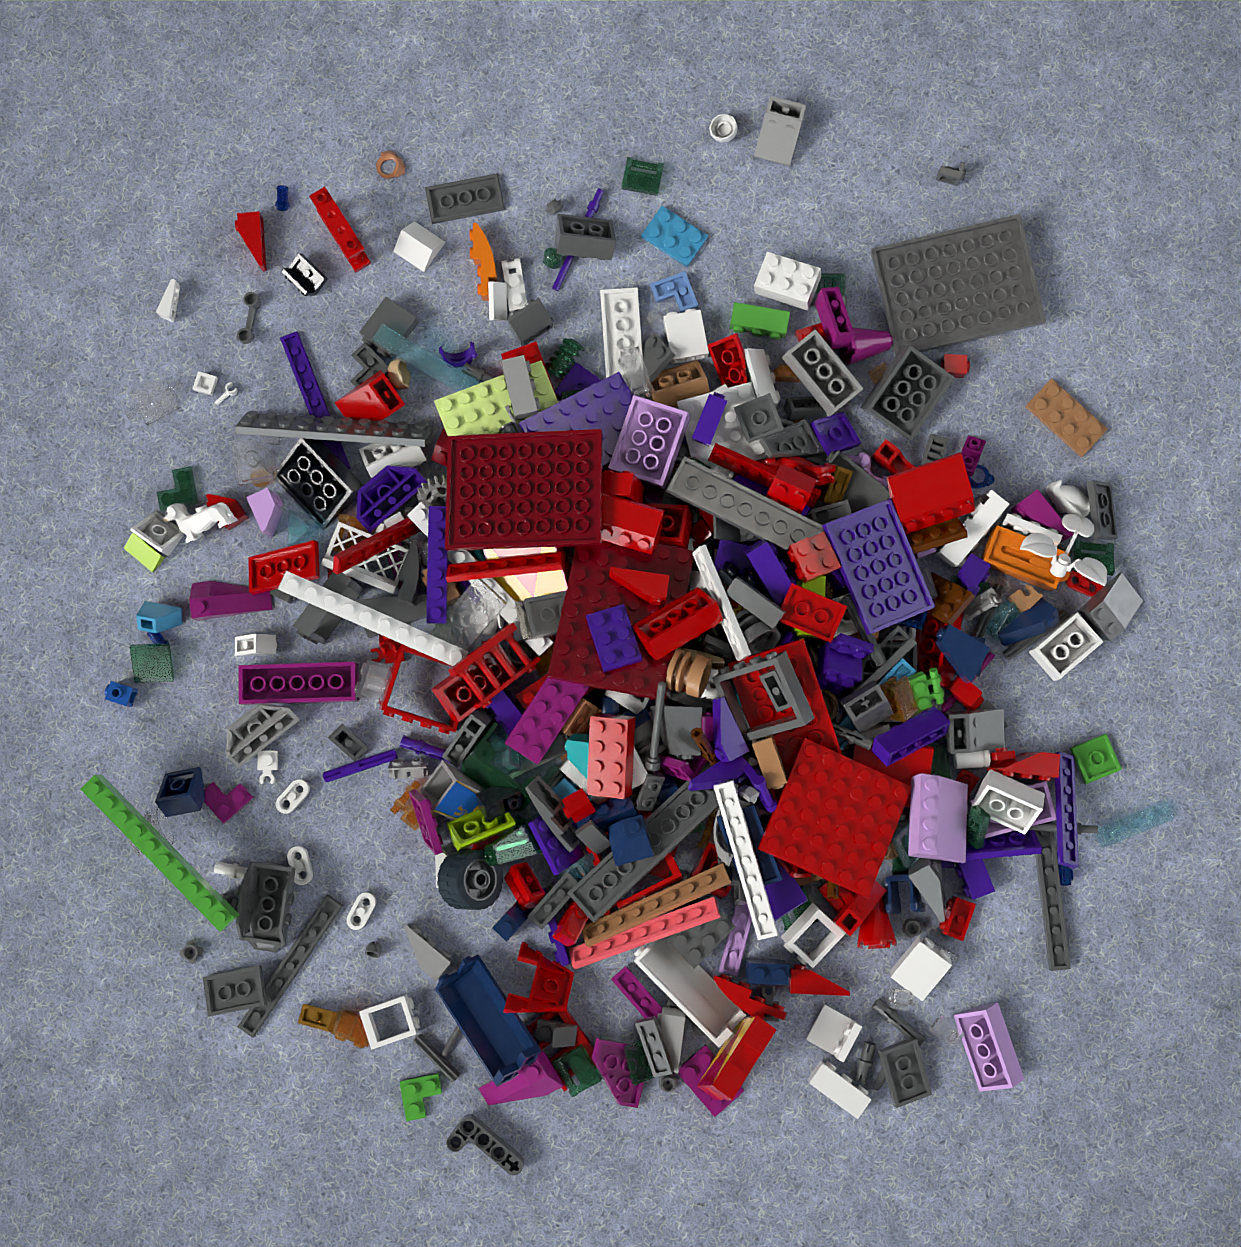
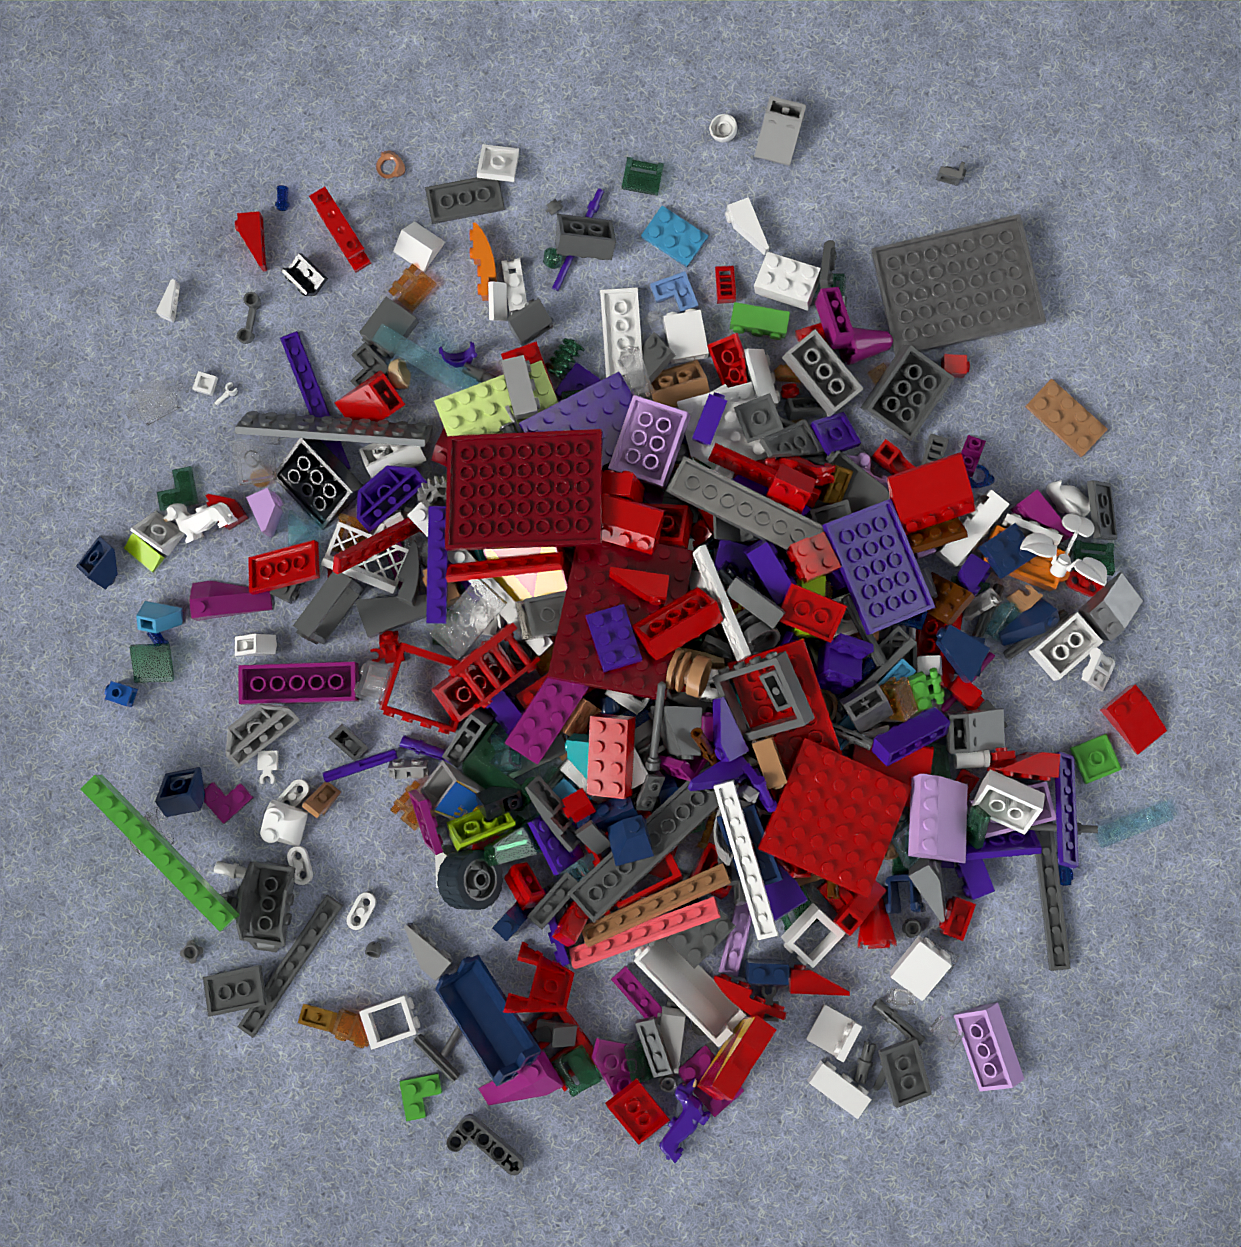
white plate [278,571,468,666] -> none
none -> dark blue slope [76,536,118,590]
none -> white slope [260,799,309,846]
none -> medium nougat slope [302,782,341,818]
none -> clear orange plate [388,263,437,313]
none -> white plate [477,144,519,182]
none -> red plate [605,1078,670,1145]
none -> dark purple animal [659,1078,711,1163]
none -> red slope [715,266,736,304]
none -> white slope [725,197,769,255]
none -> red plate [780,383,800,399]
none -> dark grey plate [820,240,837,288]
none -> clear blue pin [861,657,876,683]
none -> white slope [917,655,942,676]
none -> dark blue brick [978,523,1037,579]
none -> white plate [1082,648,1115,692]
none -> red slope [1100,684,1167,755]

